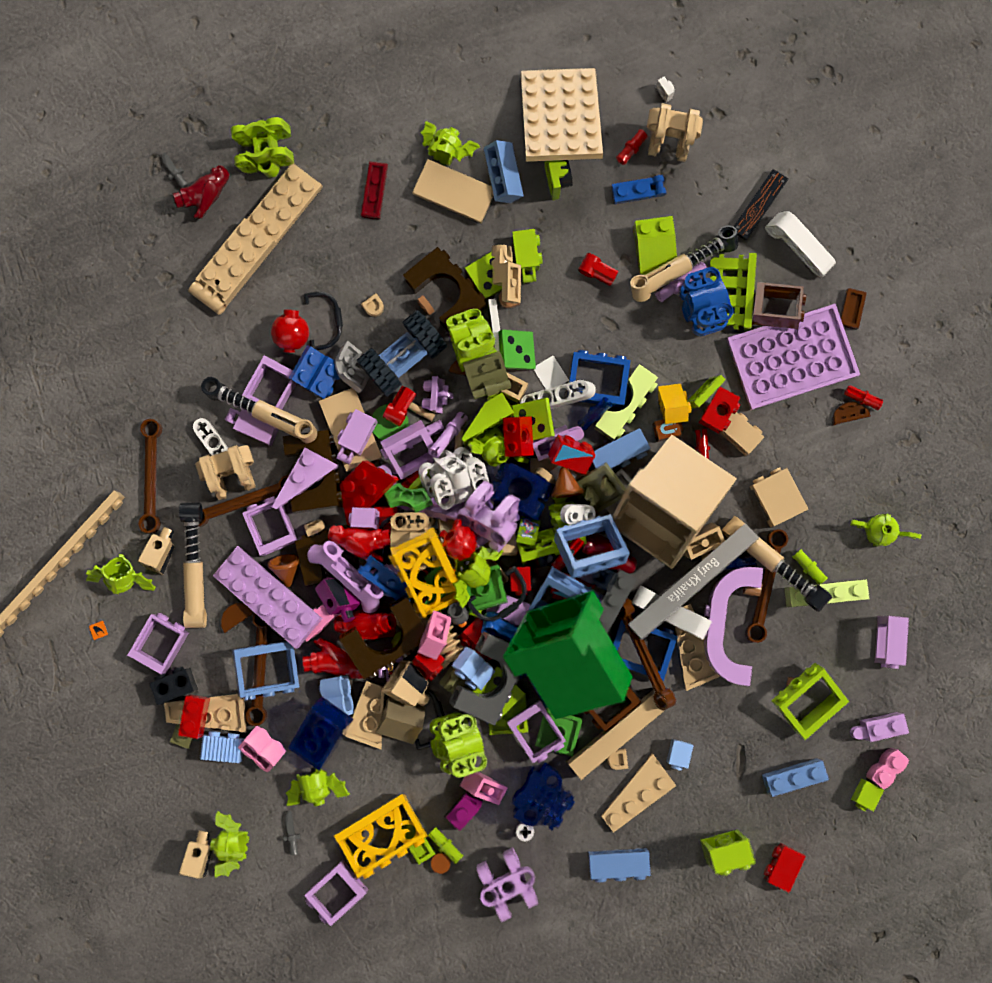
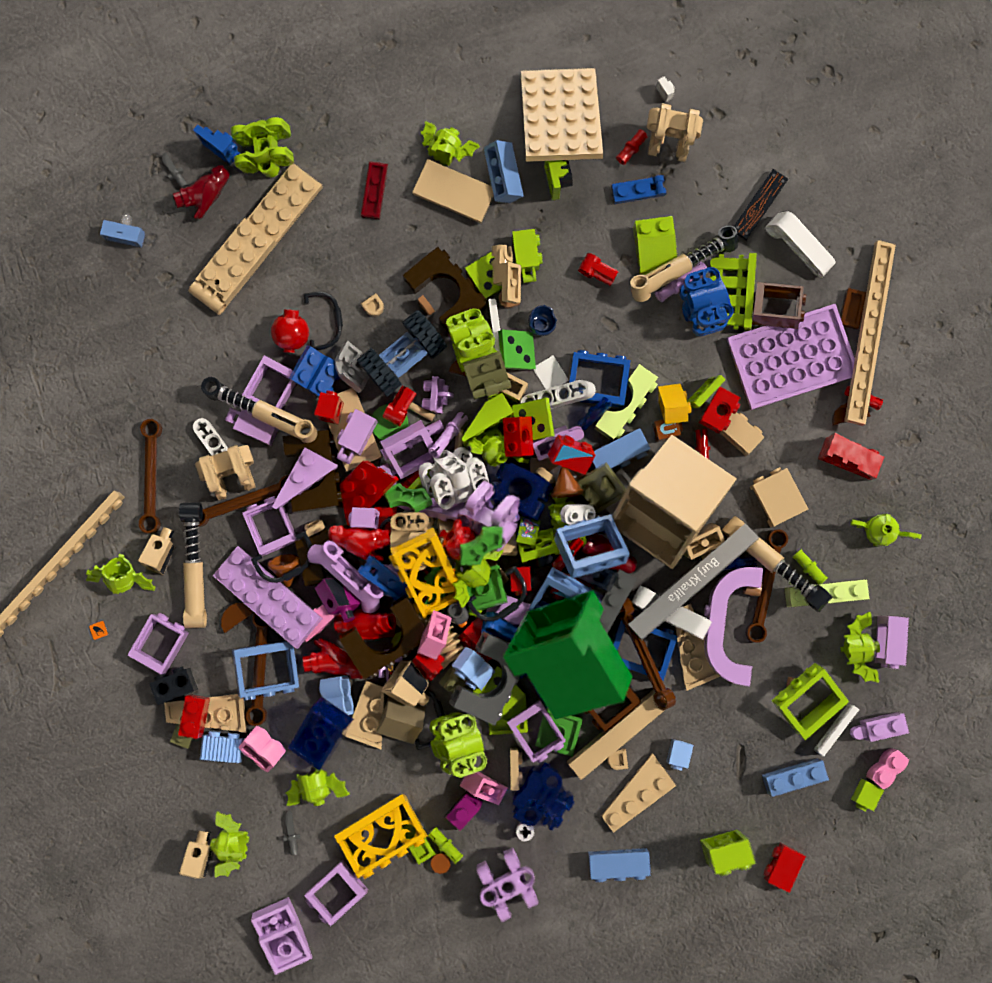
none -> medium blue piece [100,214,145,247]
none -> blue plate [193,124,241,166]
none -> black piece [251,531,312,583]
none -> lavender slope [251,897,312,975]
none -> red brick [314,390,344,425]
none -> bright green tile [459,527,503,565]
none -> tan plate [510,747,523,791]
none -> dark blue hair [528,305,557,336]
none -> white tile [814,704,859,756]
none -> wedge [818,433,884,480]
none -> lime helmet [840,612,880,683]
none -> tan plate [845,240,896,426]

